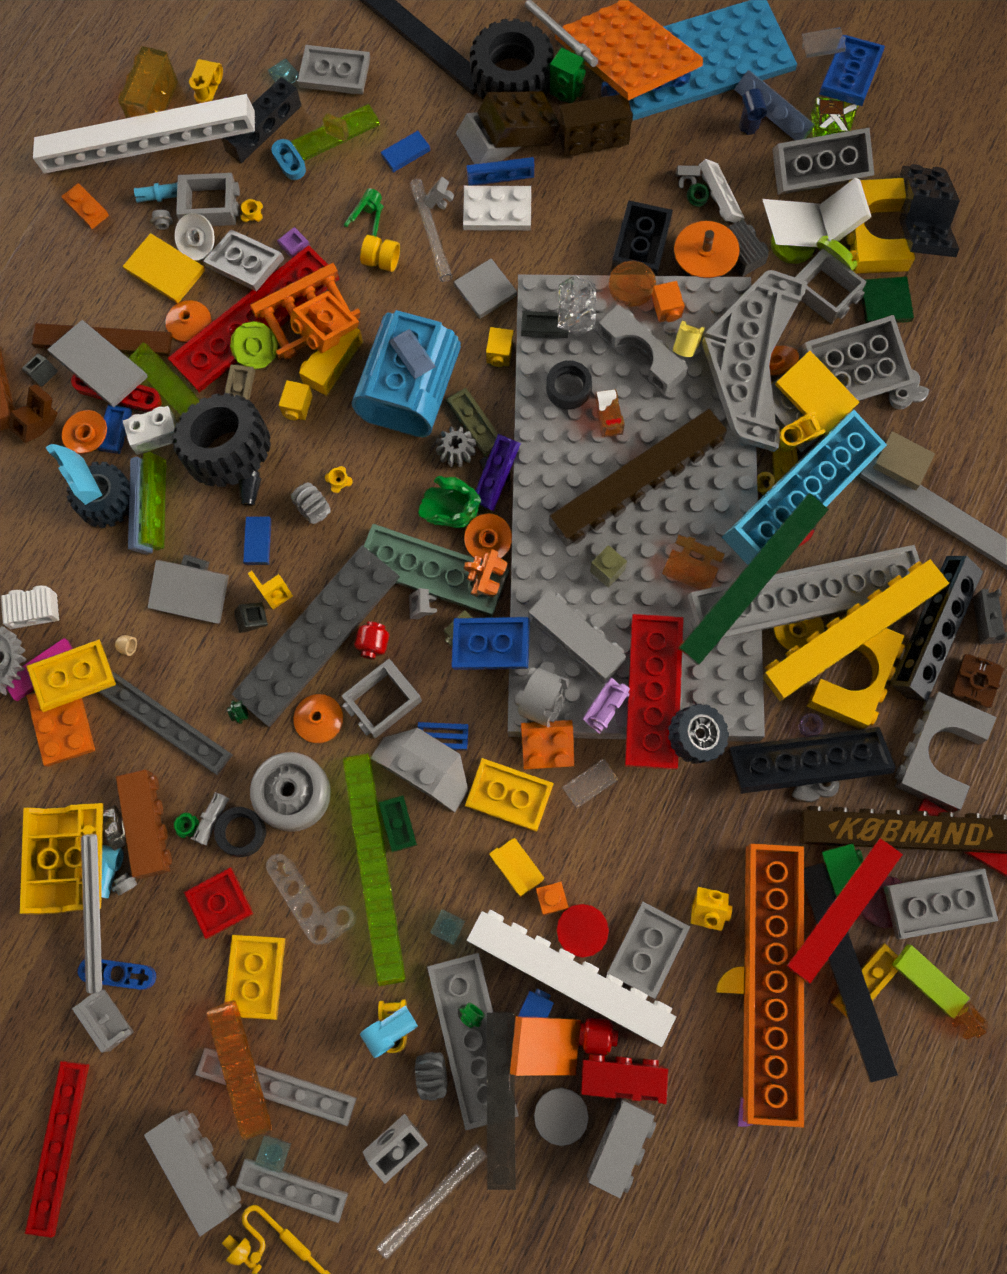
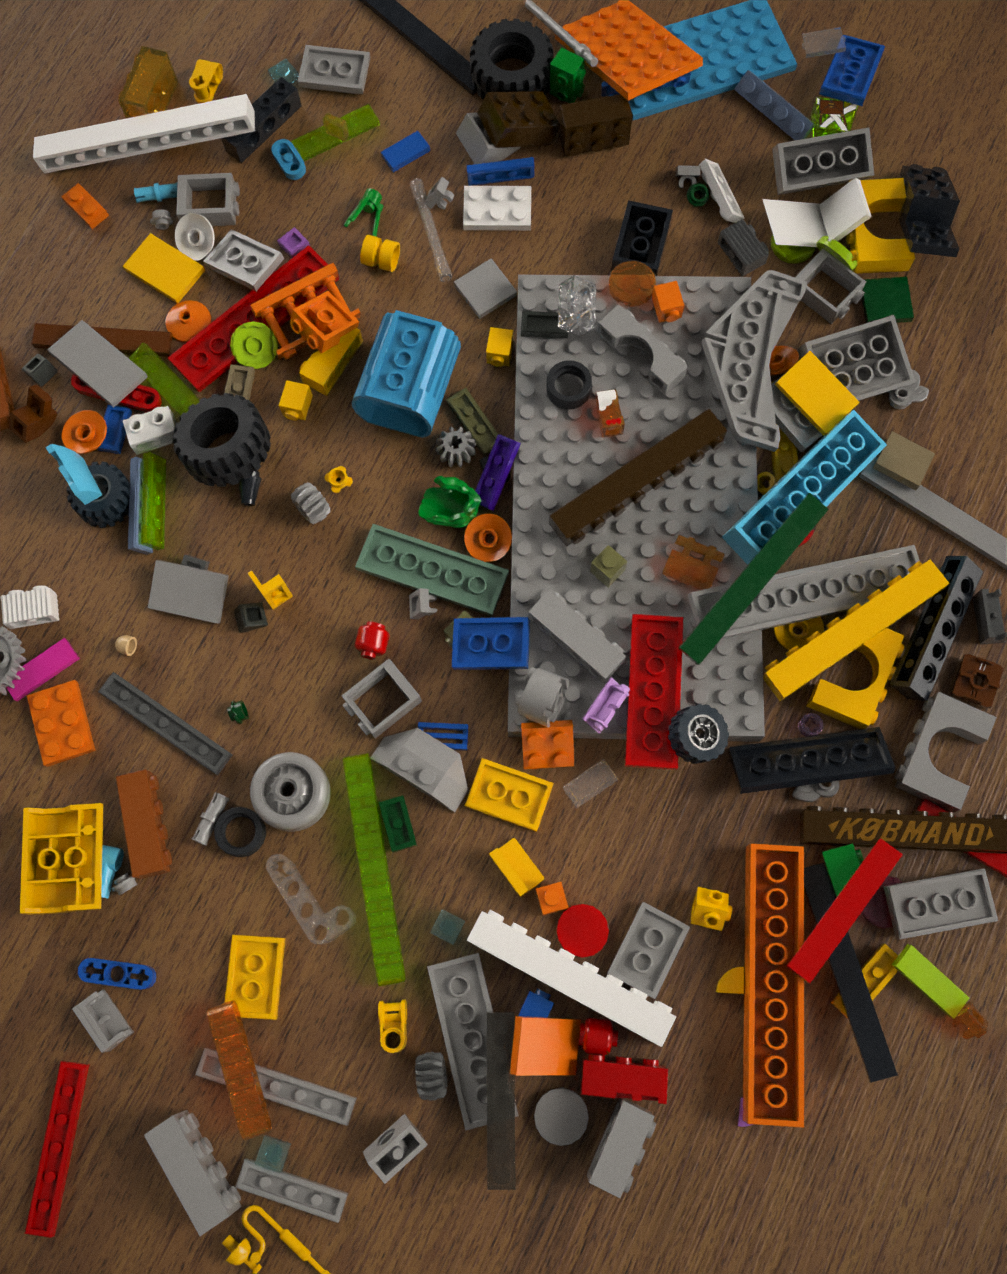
yellow tile [27,639,116,712] -> none
light grey axle [81,834,102,993] -> none
clear smoke beam [103,806,127,850] -> none
green plate [174,813,199,838] -> none
red tile [184,867,254,939] -> none
dark grey plate [232,545,400,727] -> none
yellow plate [240,199,263,222] -> none
blue tile [243,517,271,565] -> none
orange dish [293,694,343,743] -> none
medium azure piece [360,1006,418,1058] -> none
clear piece [376,1144,488,1259] -> none
sand blue tile [389,329,436,379] -> none
green plate [460,1003,485,1028] -> none
orange hips [464,549,508,597] -> none
light yellow piece [673,320,705,357] -> none
orange piece [674,221,739,278] -> none
dark blue piece [739,89,767,135] -> none
yellow piece [779,411,826,451] -> none

